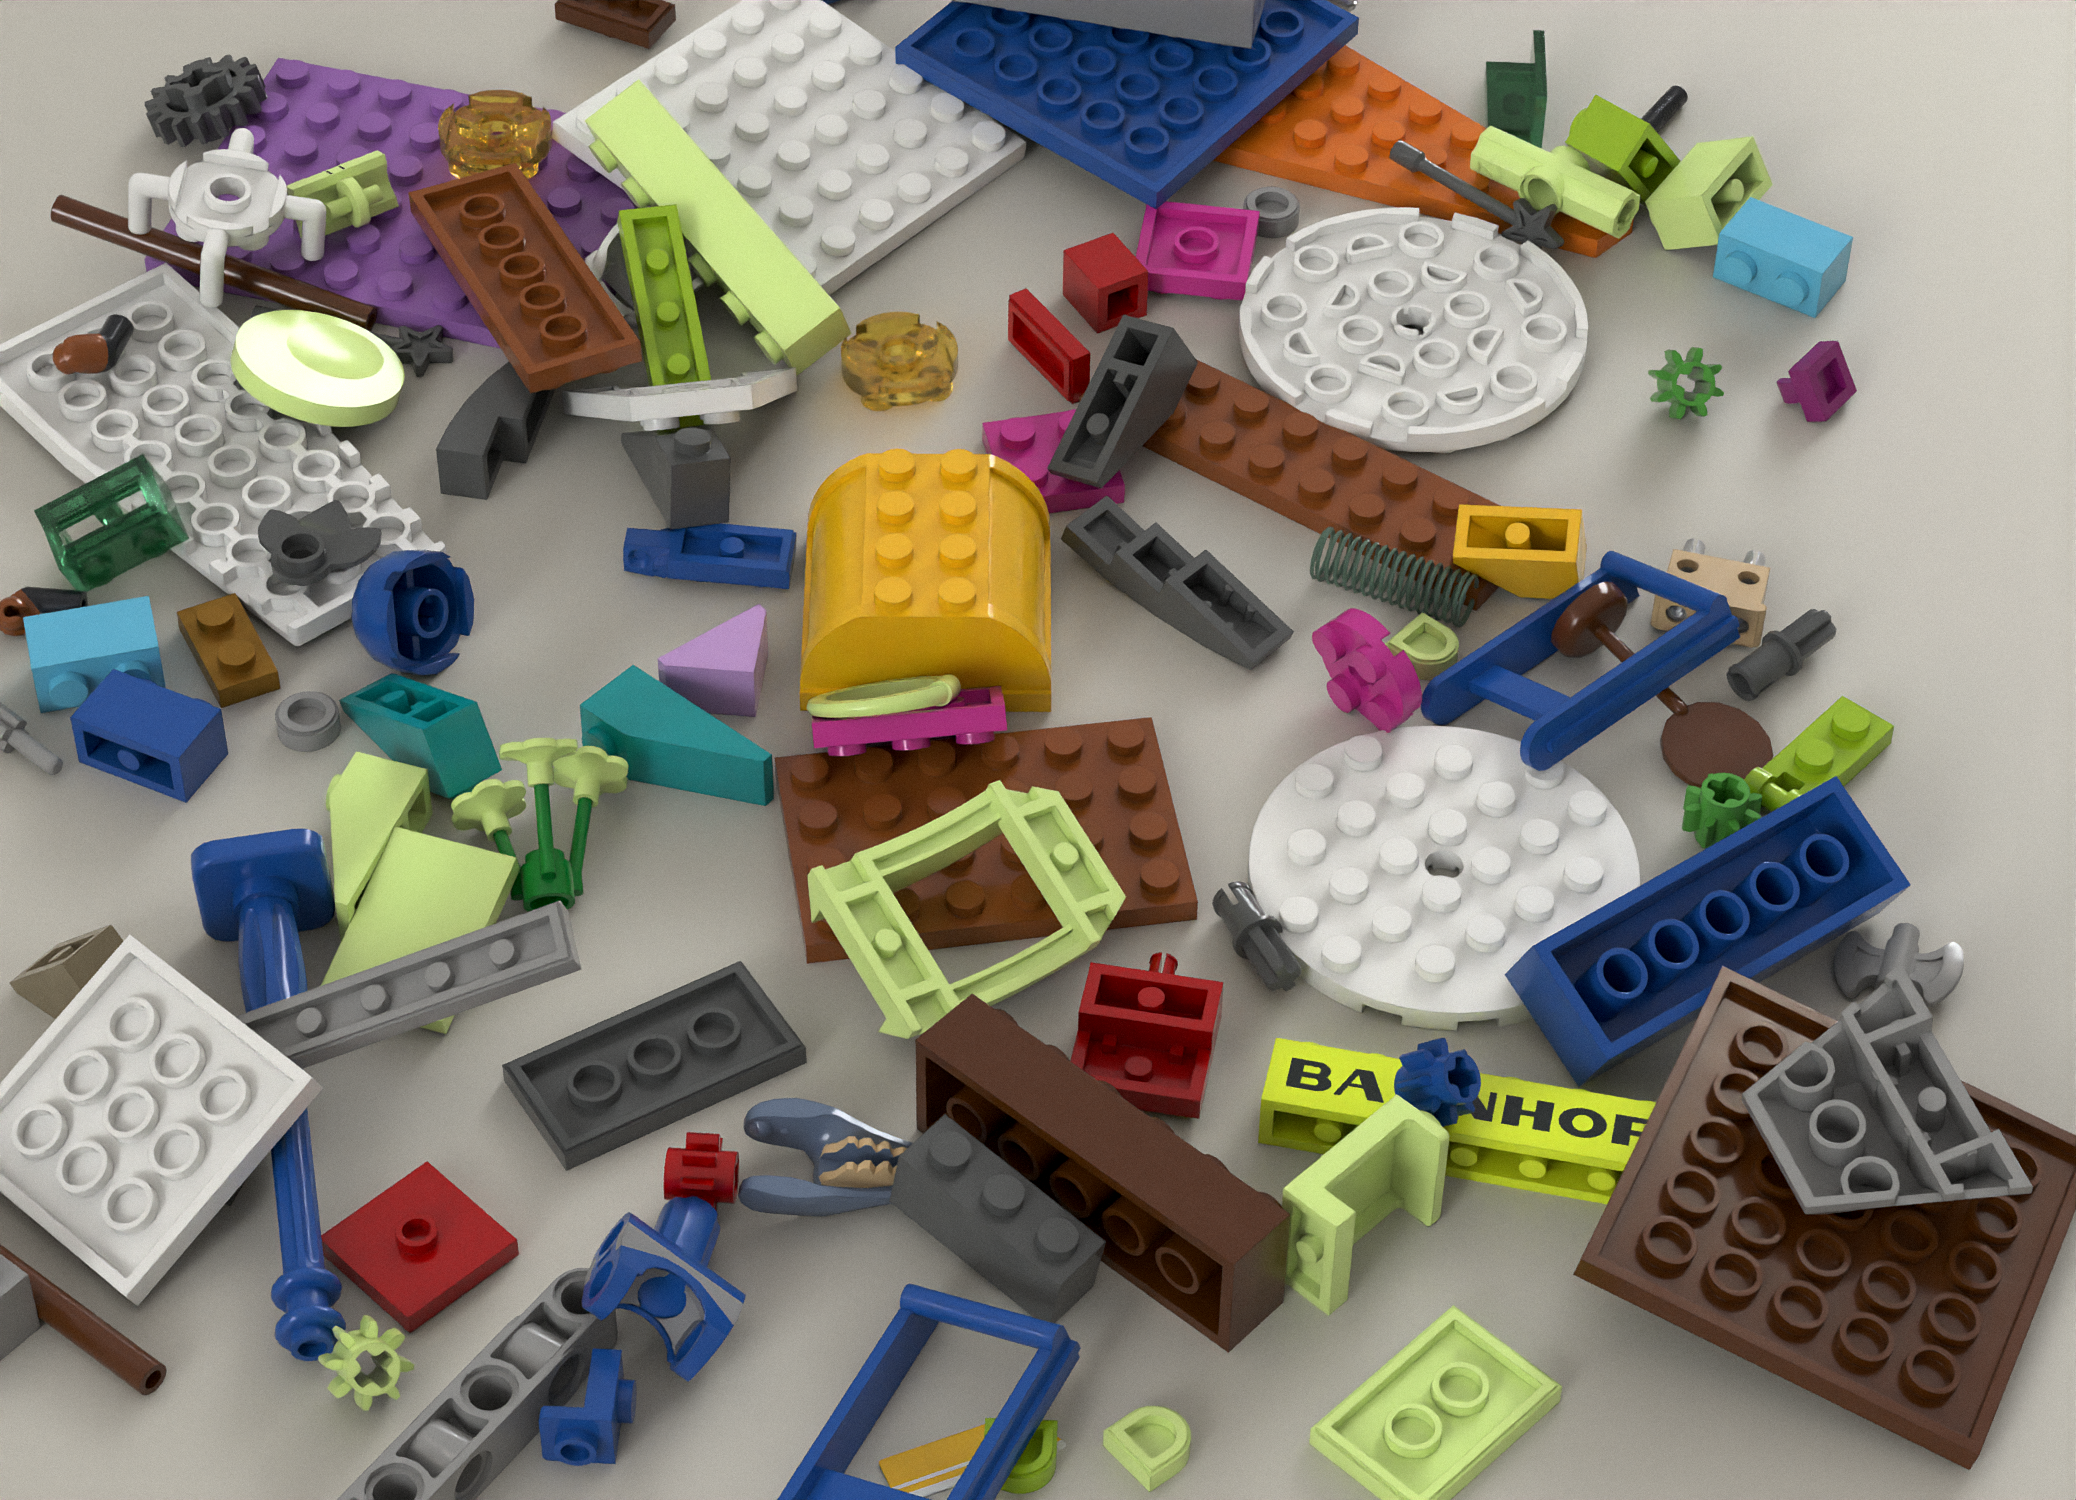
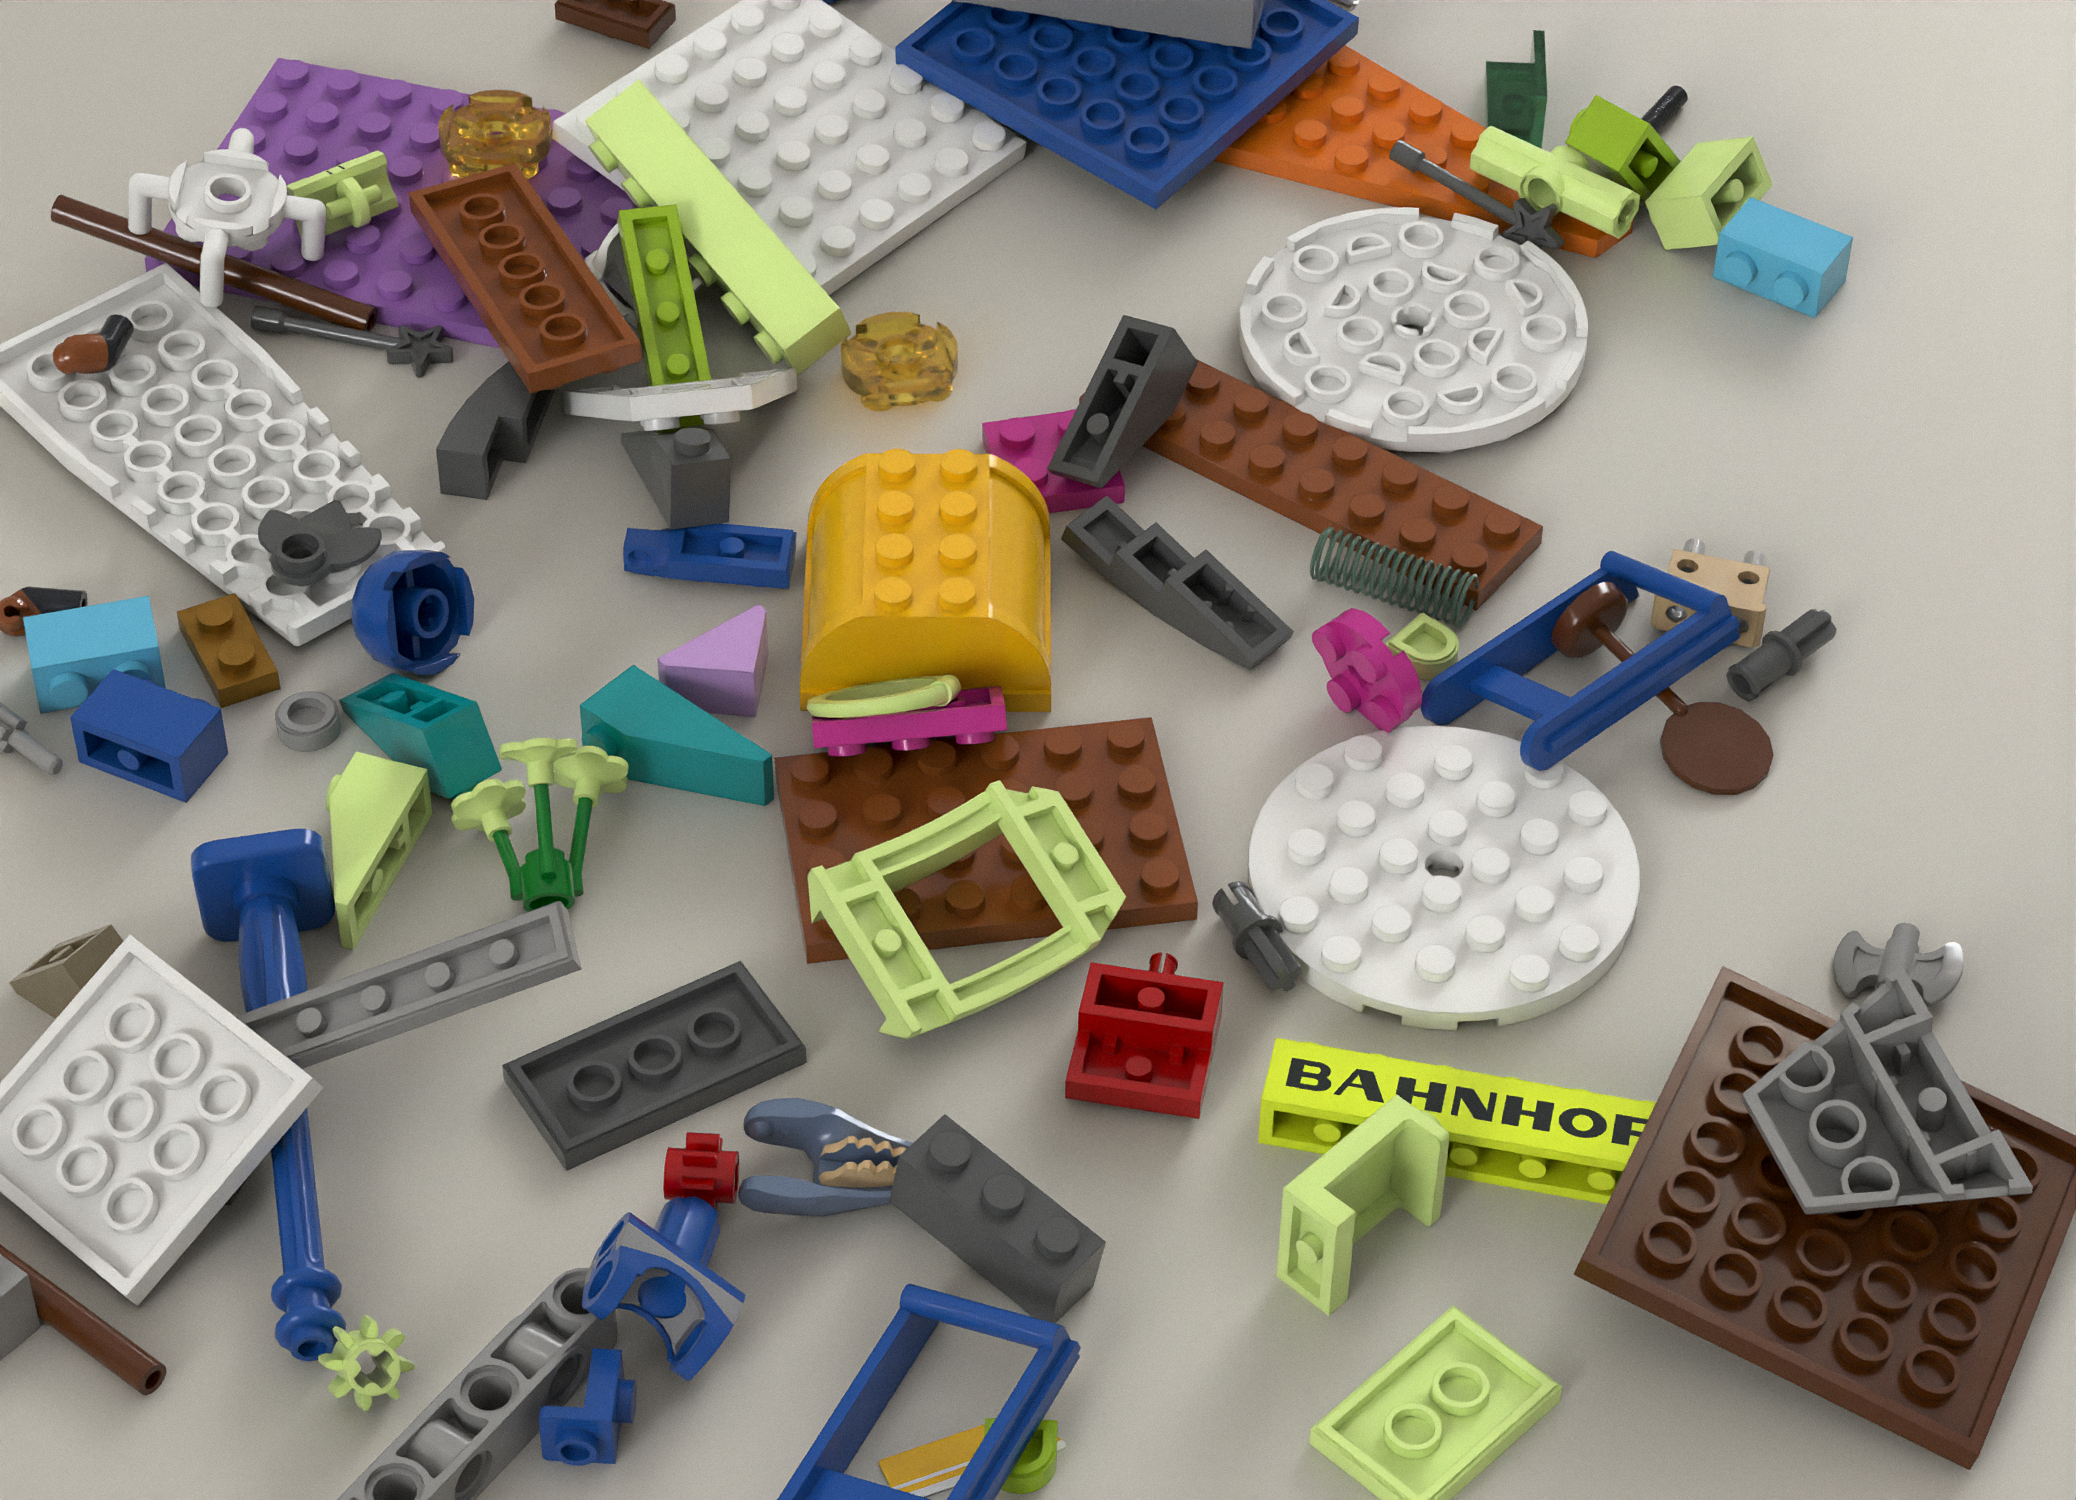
clear green window [34,454,189,592] -> none
dark grey gear [144,55,268,147] -> none
yellowish green piece [231,310,405,427] -> none
yellowish green tile [321,826,520,1034] -> none
red plate [321,1161,519,1333] -> none
reddish brown brick [915,994,1290,1353] -> none
red tile [1008,288,1091,404] -> none
red brick [1063,233,1148,334] -> none
yellowish green tile [1103,1406,1191,1492] -> none
dark pink plate [1136,201,1260,301] -> none
light grey tile [1243,187,1300,238] -> none
blue gear [1394,1038,1481,1127] -> none
yellow slope [1453,504,1587,599] -> none
blue brick [1504,776,1911,1087] -> none
bright green gear [1648,347,1724,419] -> none
bright green gear [1682,773,1762,849] -> none
lime plate [1744,696,1894,812] -> none
magenta tile [1776,341,1857,422] -> none

